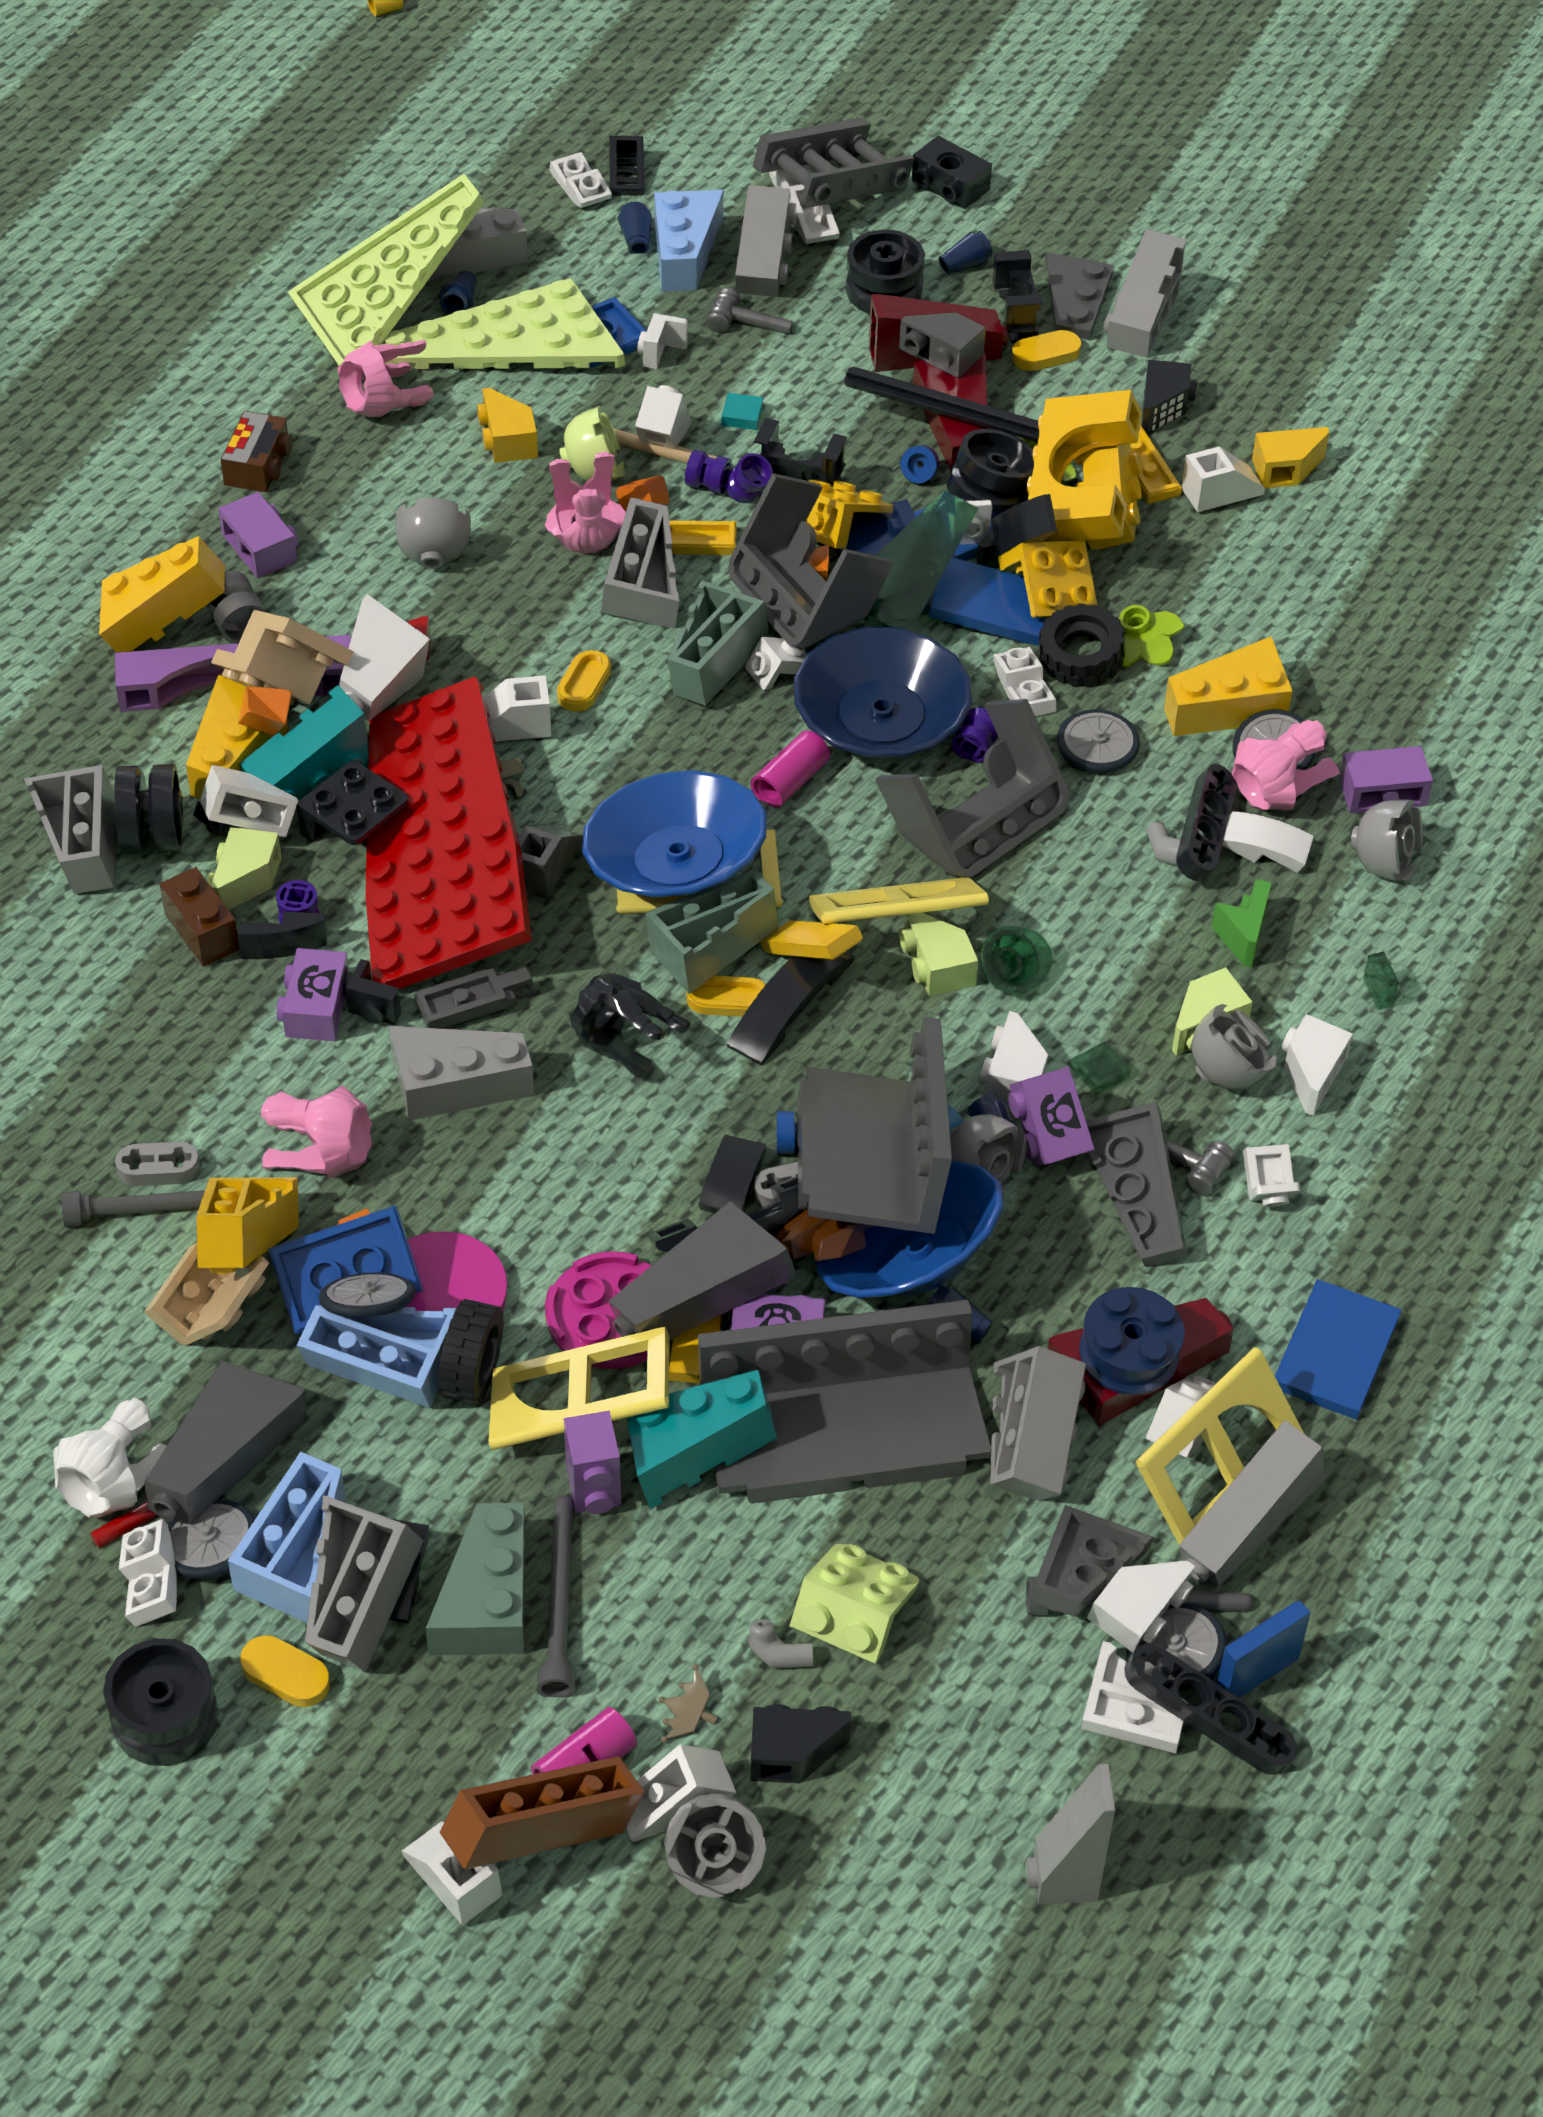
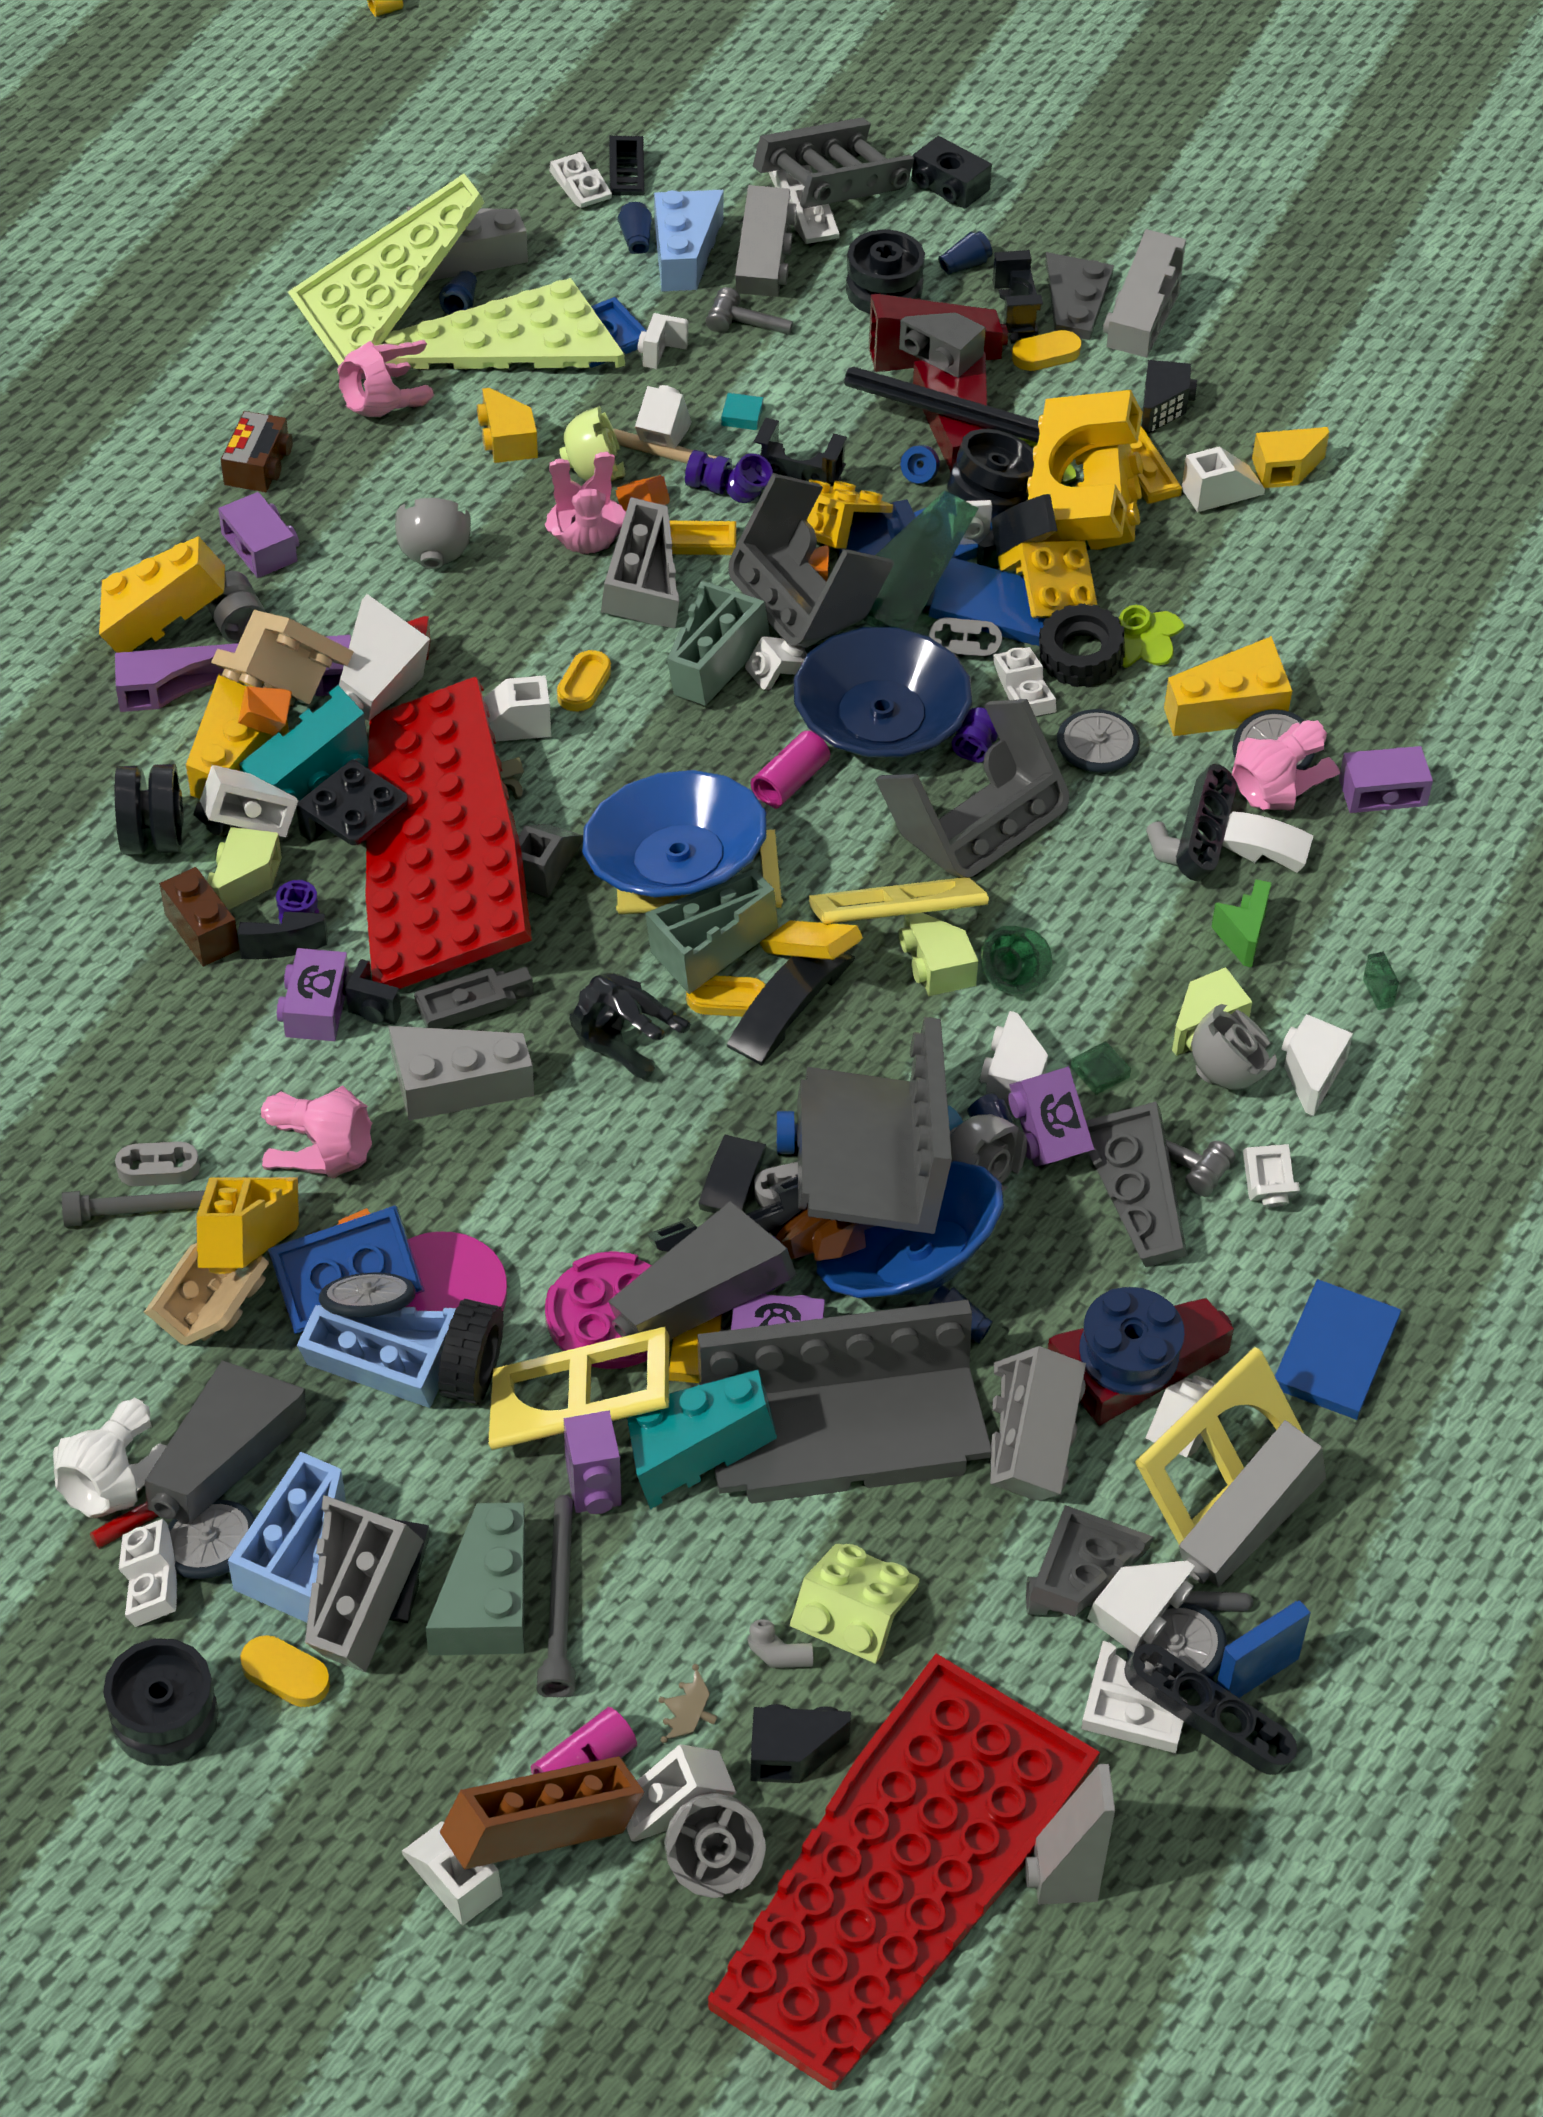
light grey wedge [24,765,116,894] -> none
light grey cylinder [1351,799,1423,881] -> none
none -> red wing [708,1653,1100,2090]
none -> light grey beam [929,618,1002,656]

